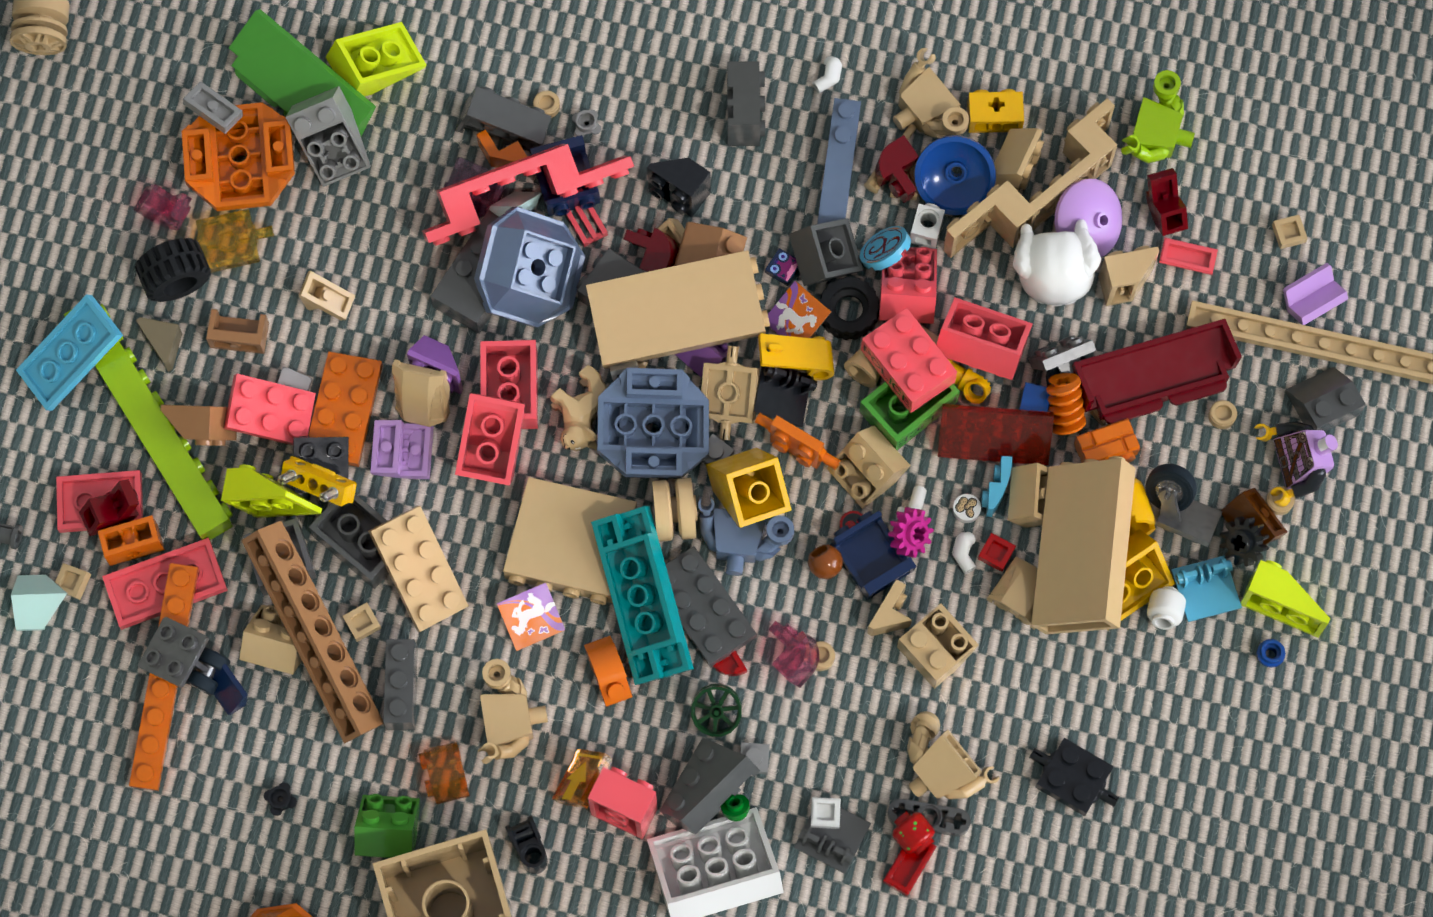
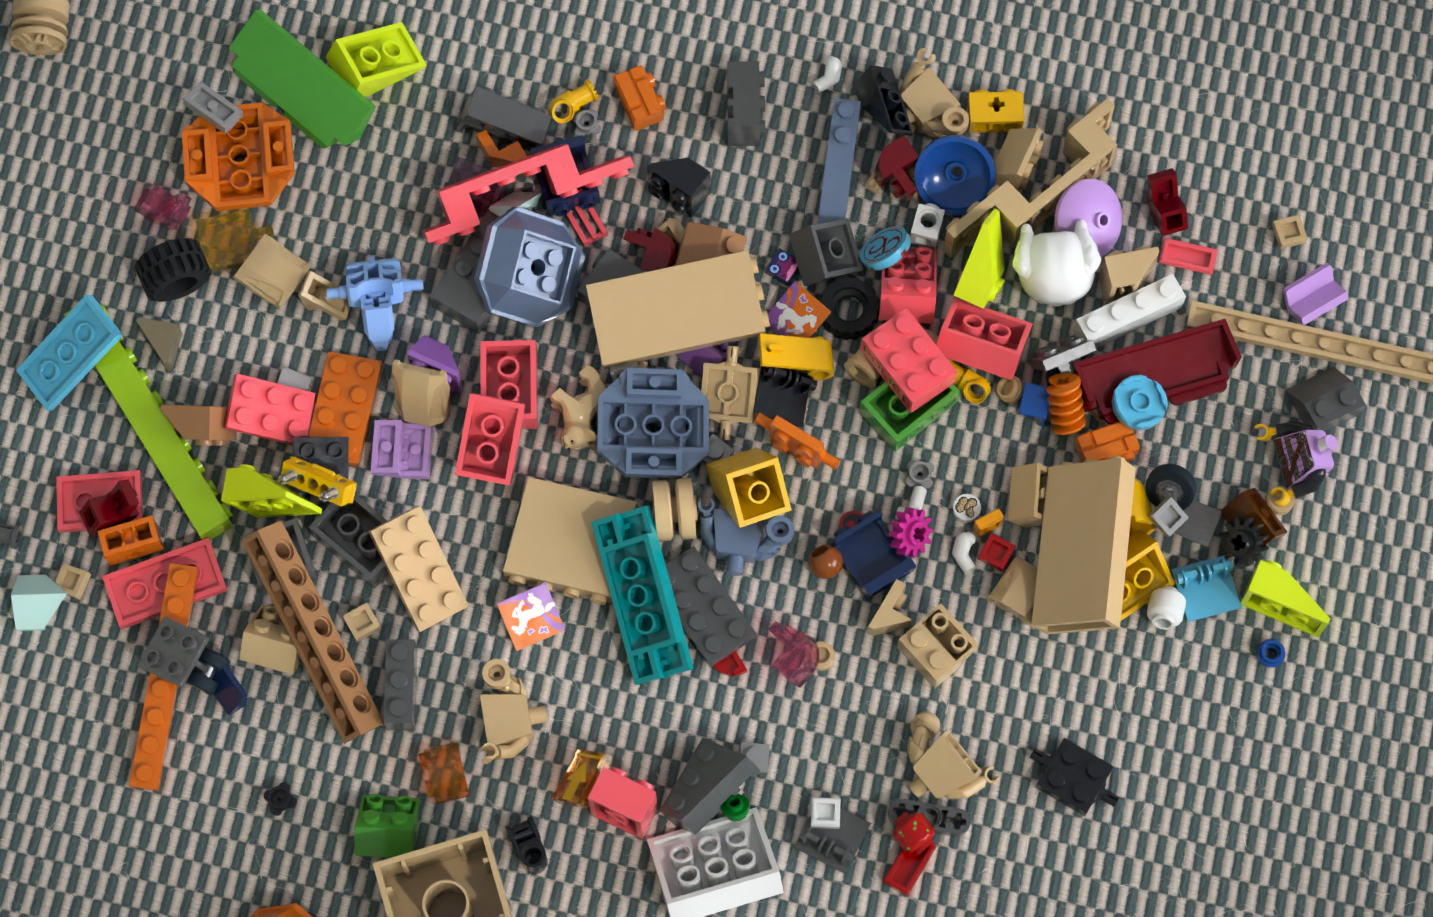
medium nougat panel [206,309,269,354] -> none
light grey slope [285,86,371,187] -> none
tan tile [533,91,560,118] -> none
orange brick [584,636,633,707] -> none
dark green wheel [691,683,742,737] -> none
tan slope [826,425,911,509] -> none
clear red tile [938,404,1054,465] -> none
medium azure slope [981,456,1013,517] -> none
lime torso [1121,70,1195,164] -> none
tan tile [1208,400,1237,429] -> none
none -> tan slope [232,234,312,309]
none -> light blue piece [326,255,424,351]
none -> yellow connector [547,79,599,124]
none -> orange brick [613,65,667,131]
none -> black slope [854,65,913,136]
none -> light grey plate [905,460,934,489]
none -> neon yellow slope [954,208,1005,309]
none -> light orange tile [973,509,1004,537]
none -> tan plate [997,376,1024,403]
none -> white brick [1073,274,1186,348]
none -> medium azure tile [1111,375,1168,430]
none -> light grey plate [1148,497,1189,537]

